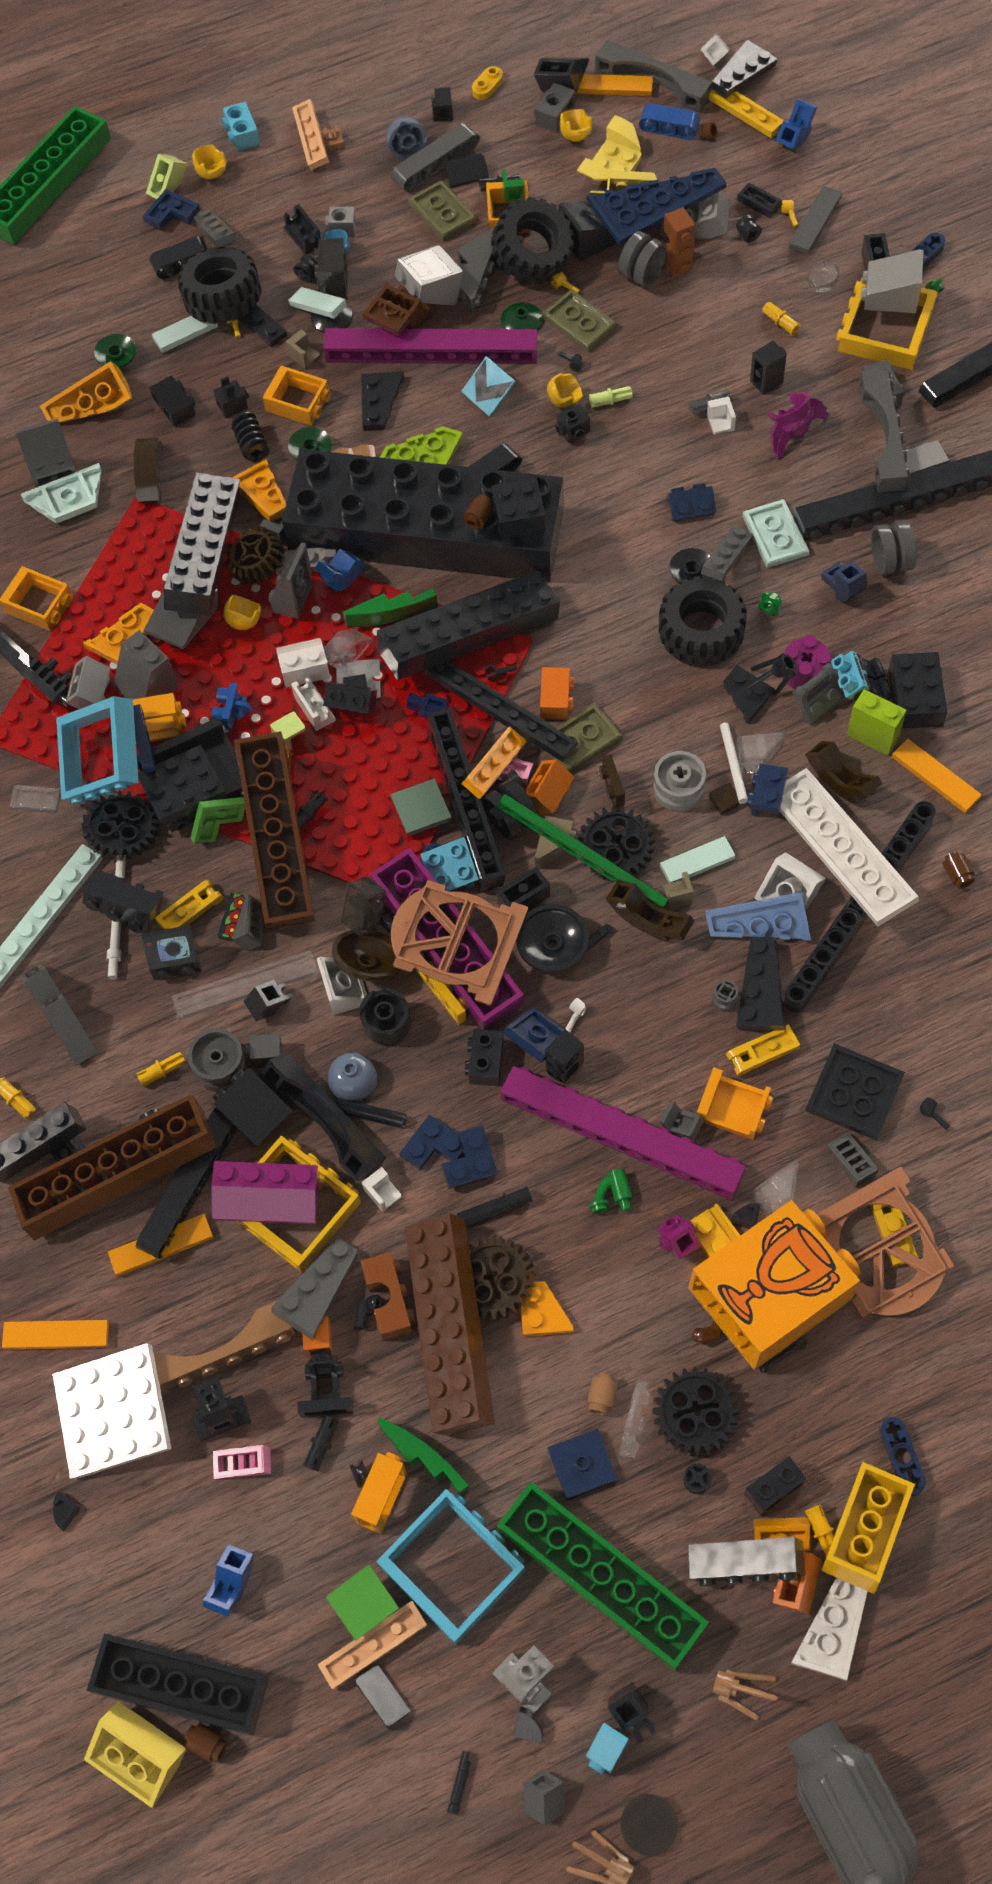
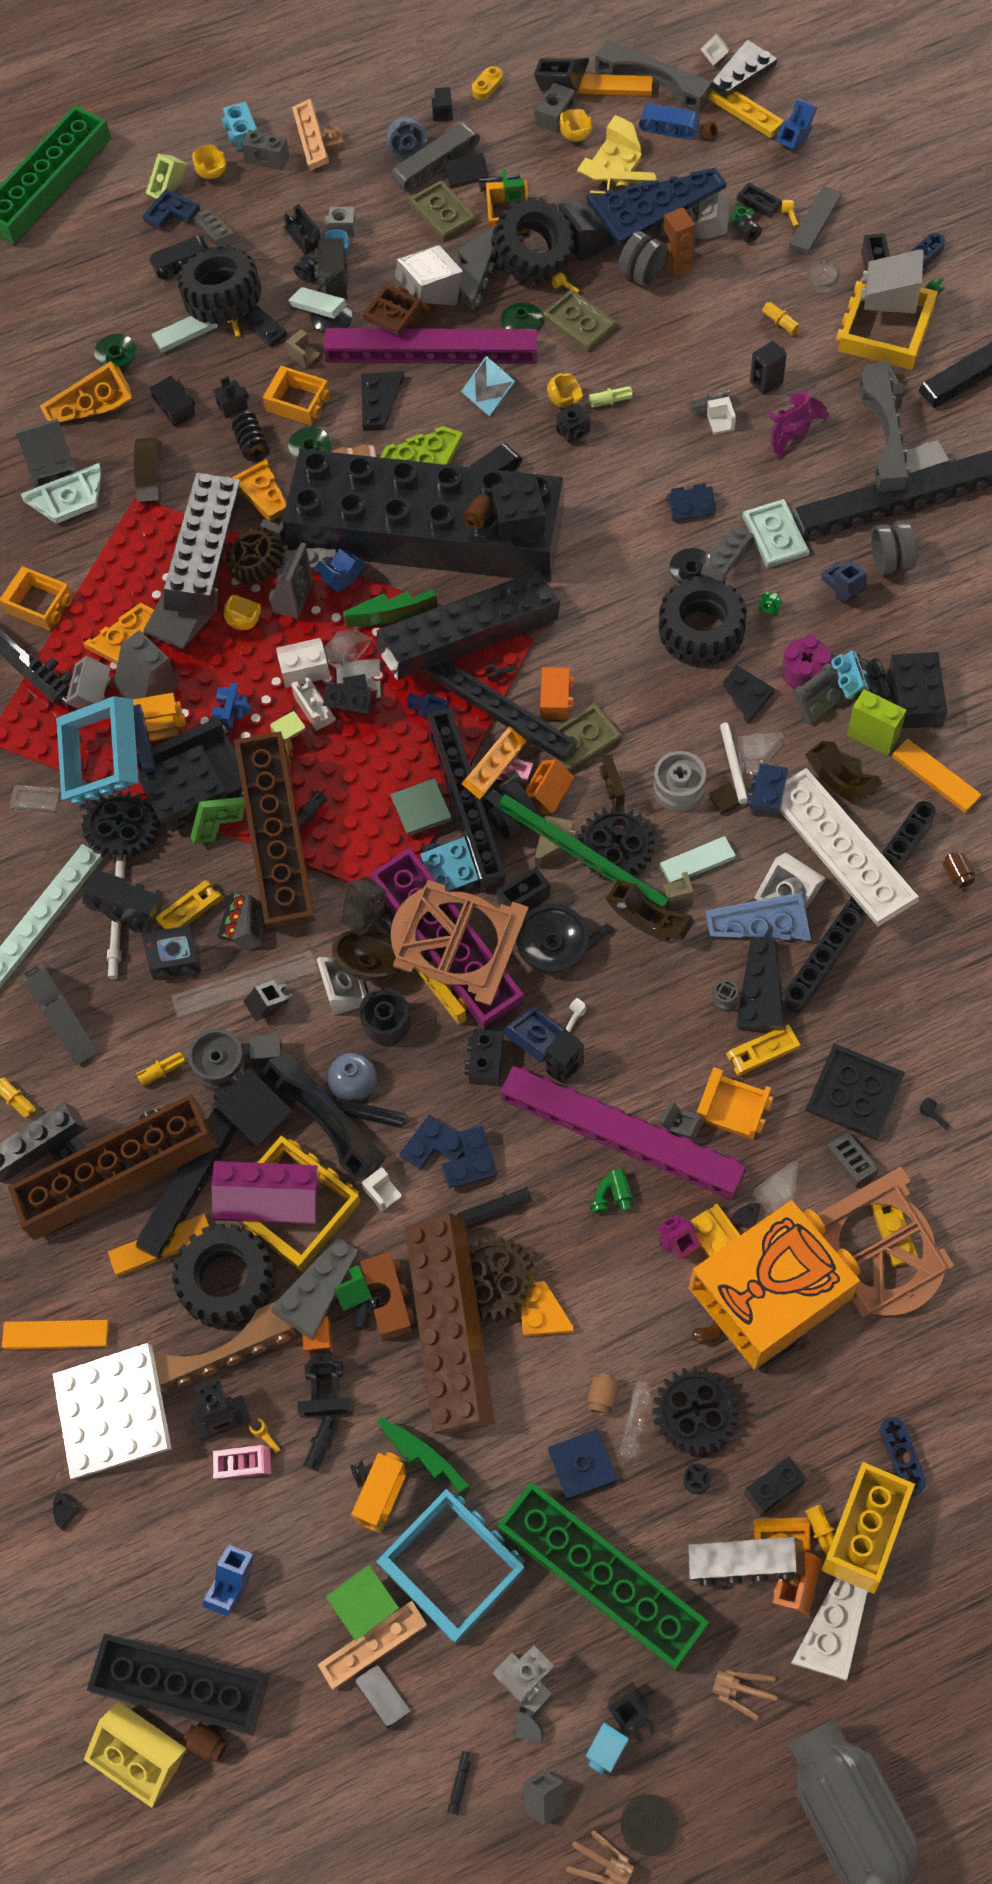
black hand [558,351,583,372] -> none
black plant [745,653,796,696] -> none
none -> black tyre [172,1224,276,1329]
none -> dark grey brick [242,130,289,170]
none -> yellow hand [249,1418,281,1454]
none -> green panel [334,1265,372,1311]
none -> green plate [730,205,754,225]

